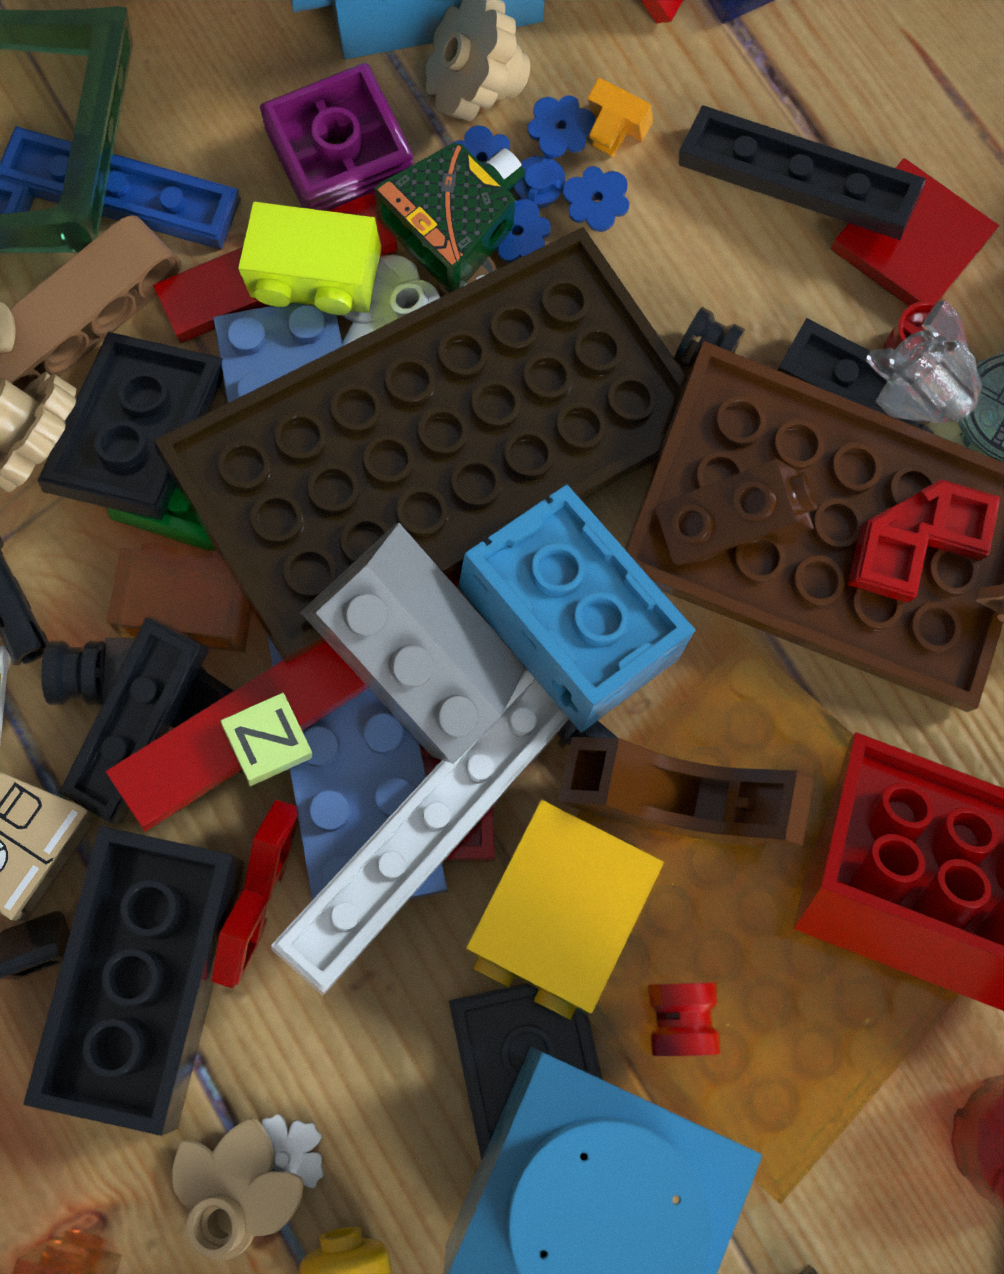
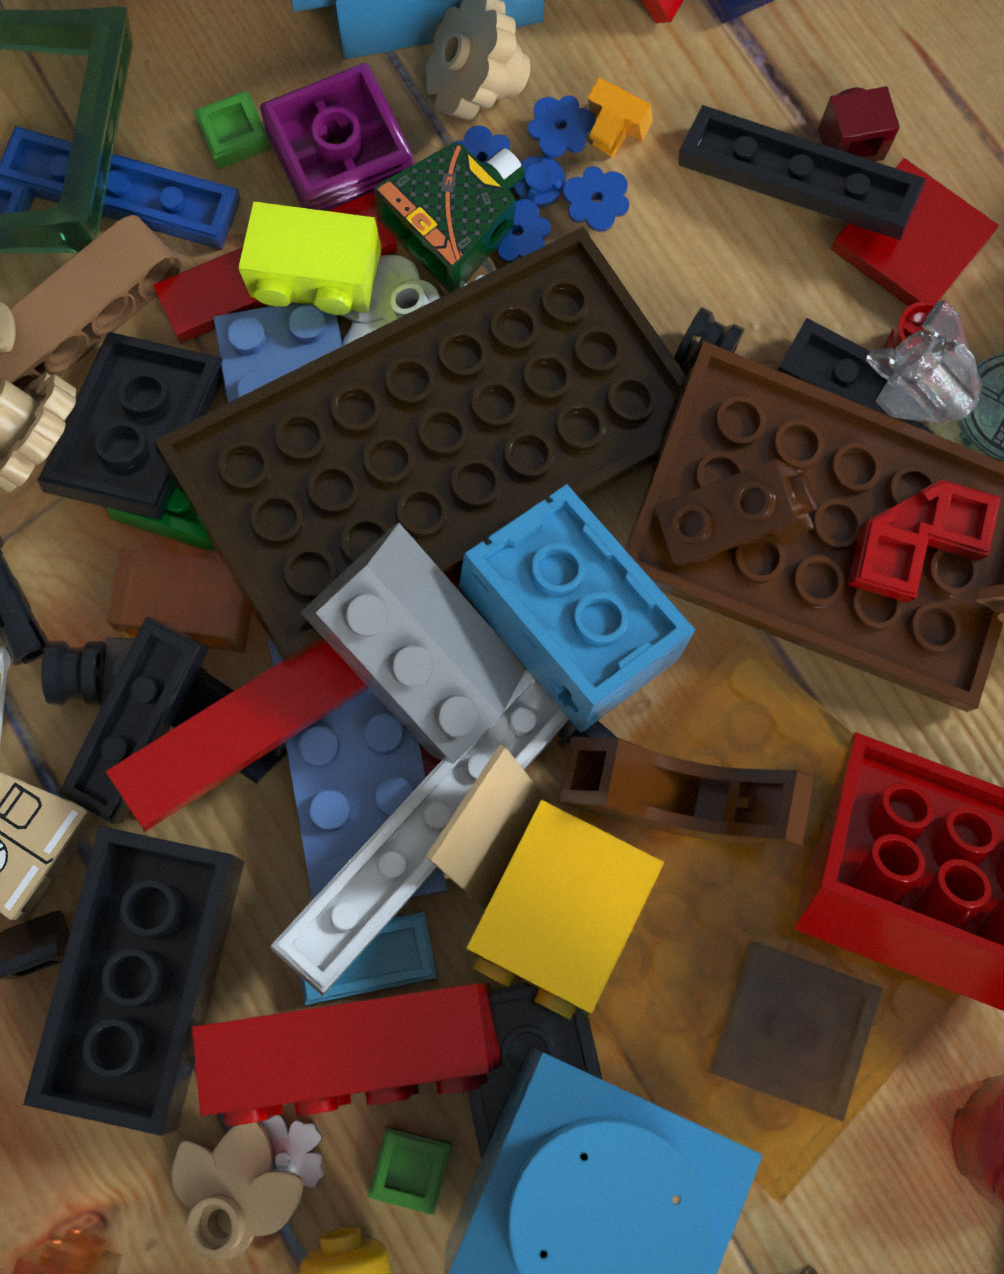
red tile [211,800,299,989] -> none
yellowish green tile [220,692,312,786] -> none
red wheel [648,982,721,1056] -> none
none -> red brick [192,983,502,1127]
none -> bright green tile [193,90,271,170]
none -> medium azure tile [300,912,437,1005]
none -> bright green tile [368,1126,451,1215]
none -> tan window [425,744,552,910]
none -> clear smoke tile [708,941,882,1122]
none -> dark red plate [818,86,900,161]

